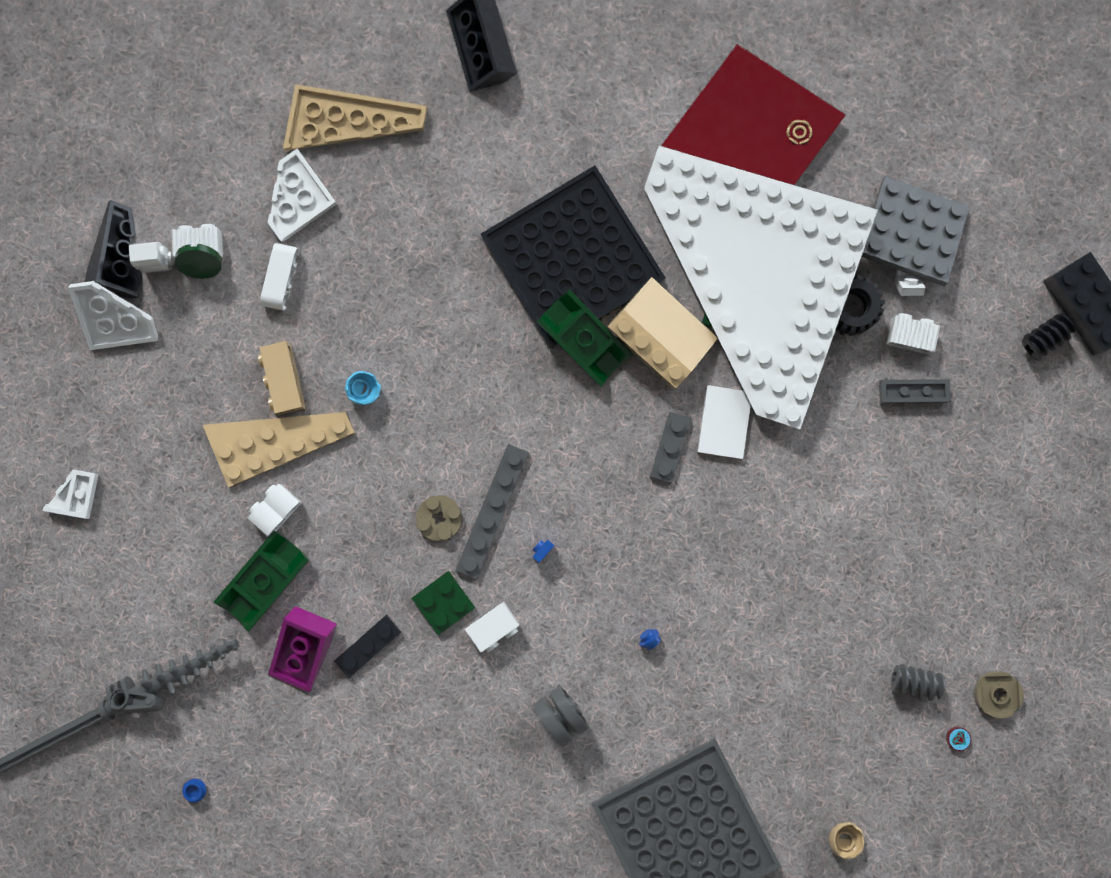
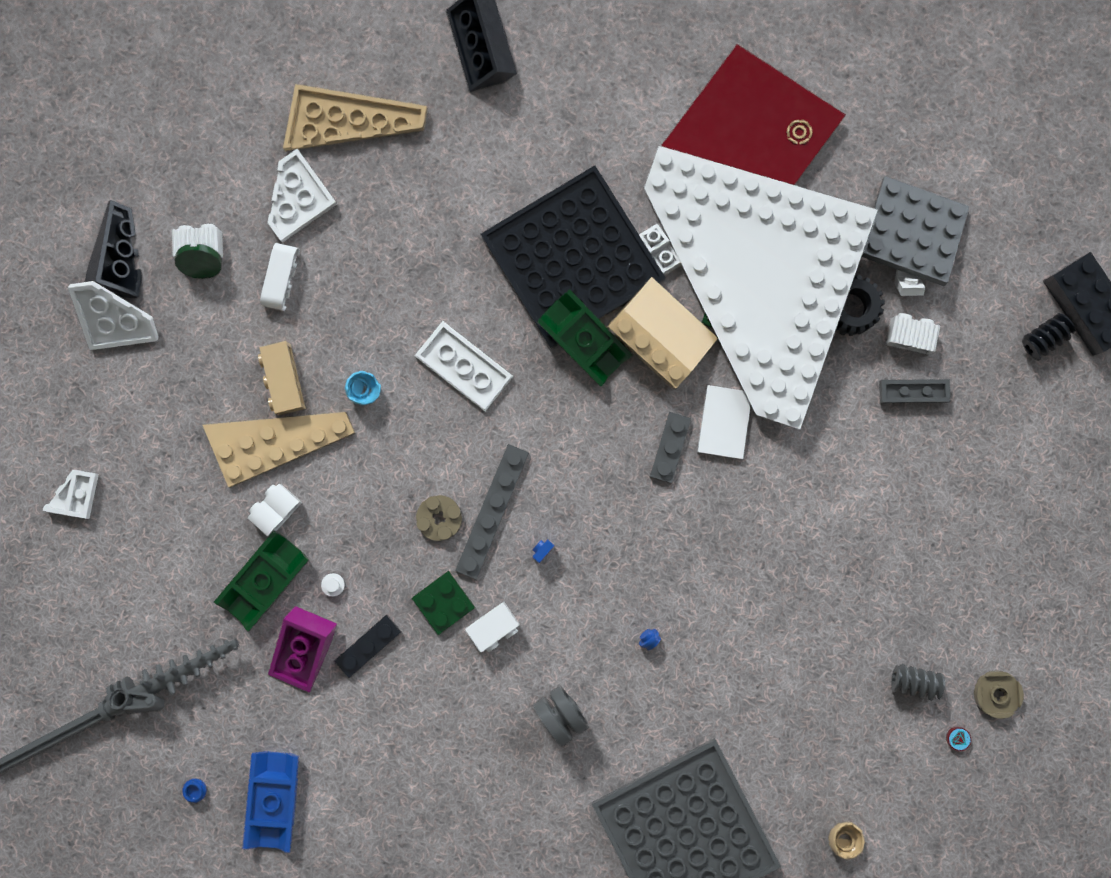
white brick [129,242,175,273] -> none
none -> blue piece [243,751,299,853]
none -> white plate [321,573,345,596]
none -> white tile [415,321,513,412]
none -> white slope [639,224,682,275]

